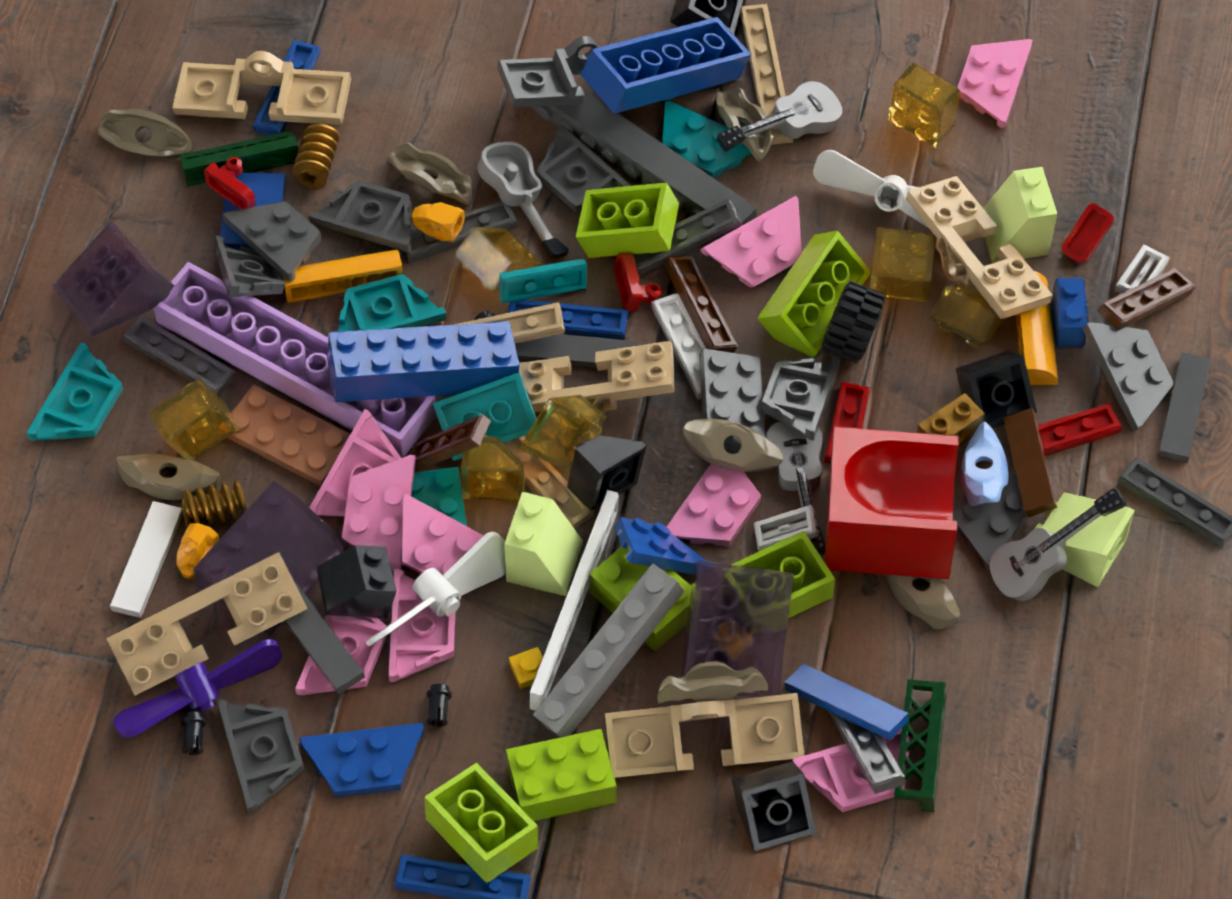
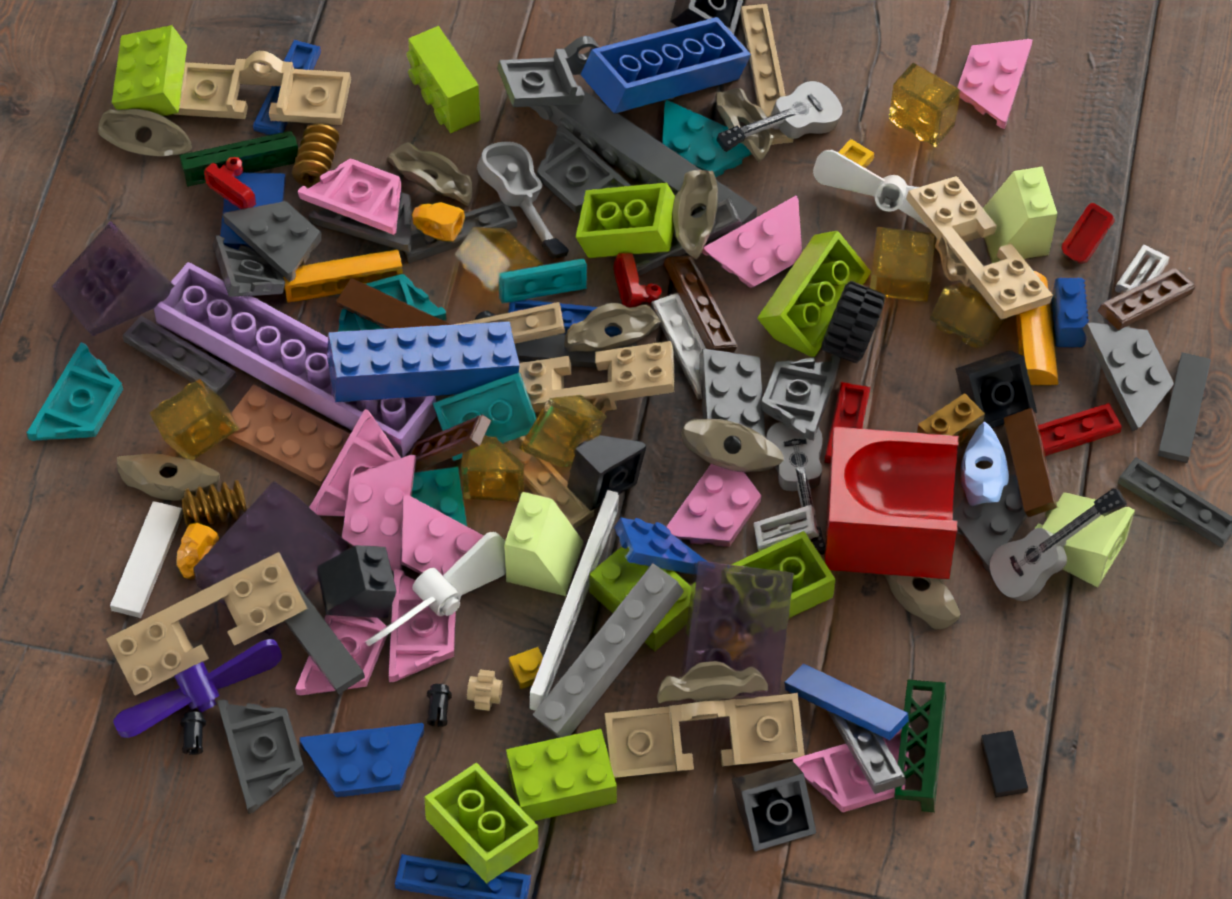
none -> lime brick [112,25,187,116]
none -> bright pink wing [297,158,401,235]
none -> reddish brown tile [336,278,451,329]
none -> lime brick [406,26,481,133]
none -> tan gear [467,669,503,711]
none -> dark tan piece [564,303,661,352]
none -> dark tan piece [672,170,718,259]
none -> yellow plate [838,139,874,168]
none -> black tile [981,730,1028,798]

